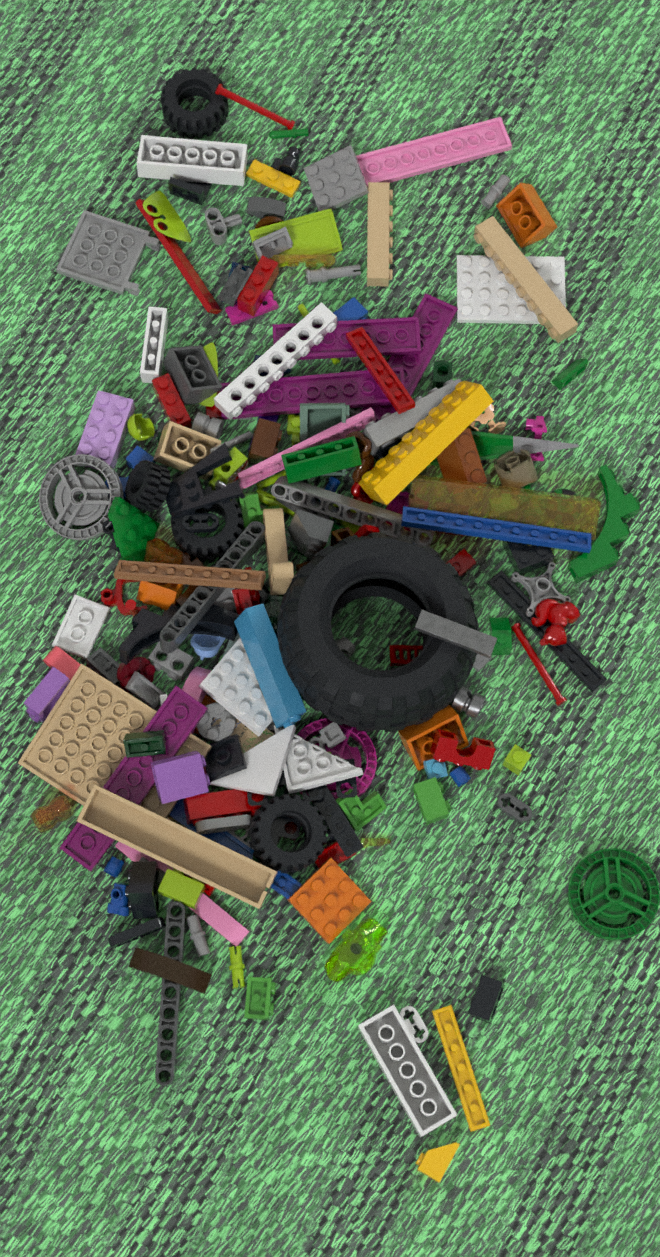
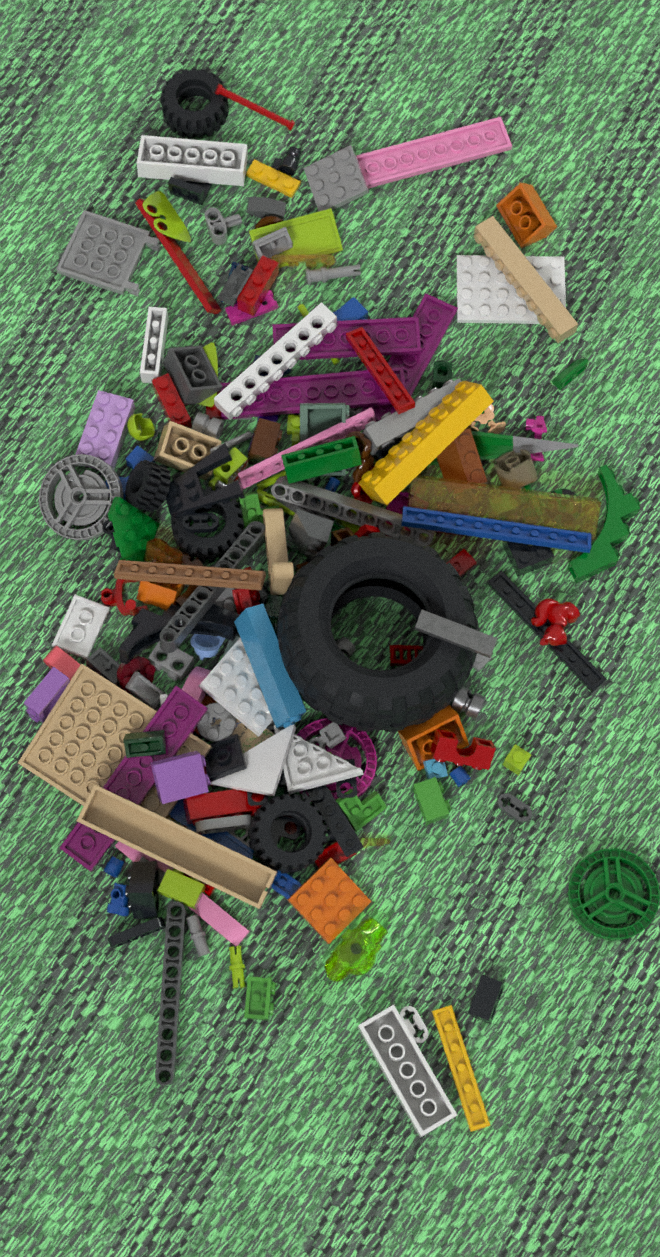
clear orange brick [31,795,75,832] -> none
dark brown slope [128,948,212,994] -> none
green piece [269,128,308,139] -> none
tan brick [367,182,393,286] -> none
yellow slope [415,1142,460,1183] -> none
light grey pin [481,174,510,209] -> none
green slope [489,618,512,655] -> none
light grey piece [511,562,571,617] -> none
red bar [511,623,567,706] -> none

